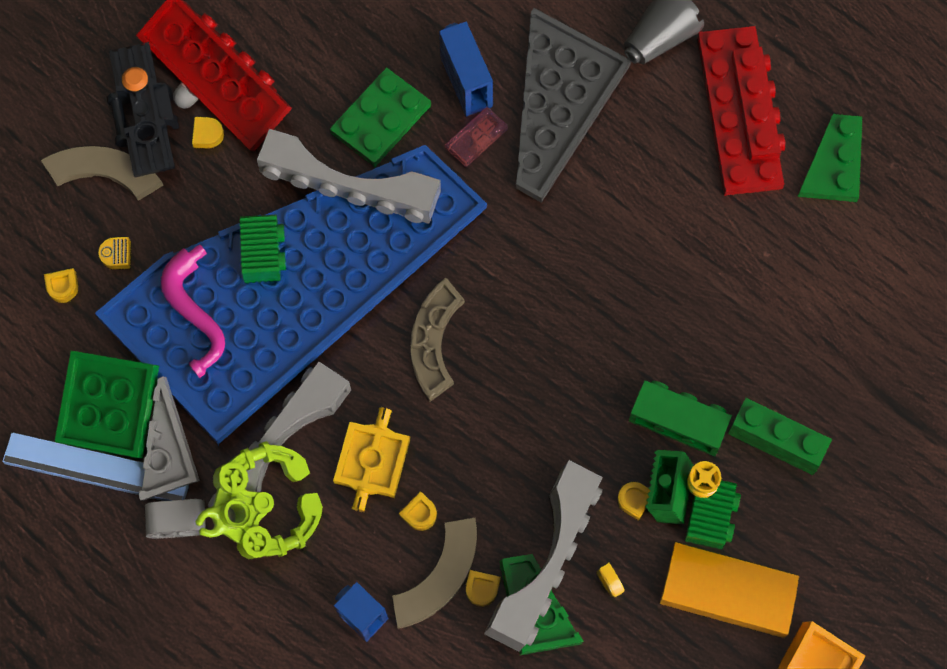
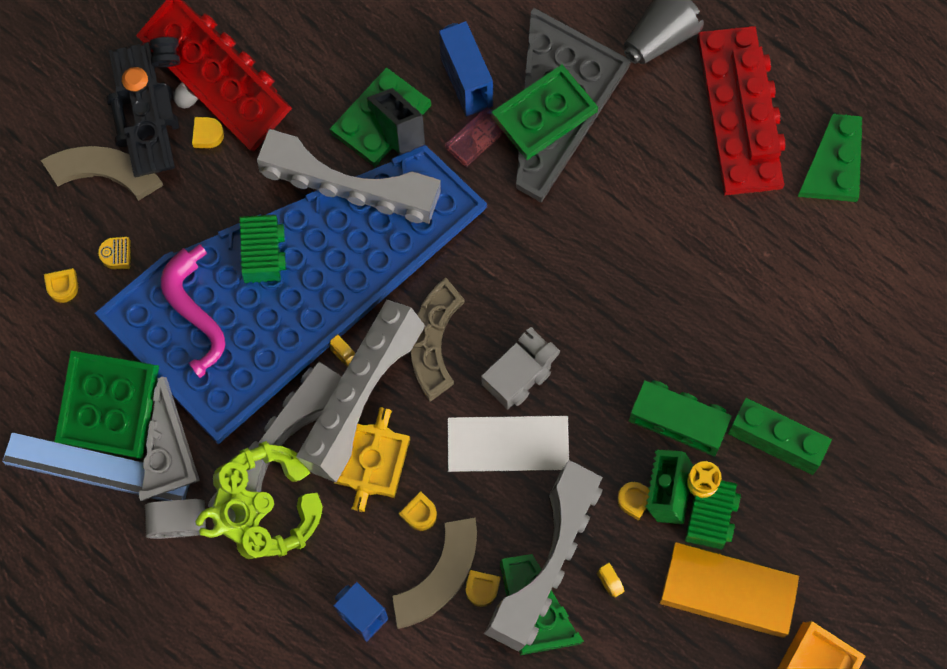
none -> black wheel [149,37,181,67]
none -> light grey arch [296,300,425,482]
none -> yellow tile [330,335,355,367]
none -> black arch [367,88,425,155]
none -> white sticker [448,416,569,472]
none -> light grey hinge [481,327,560,410]
none -> green plate [491,64,598,160]

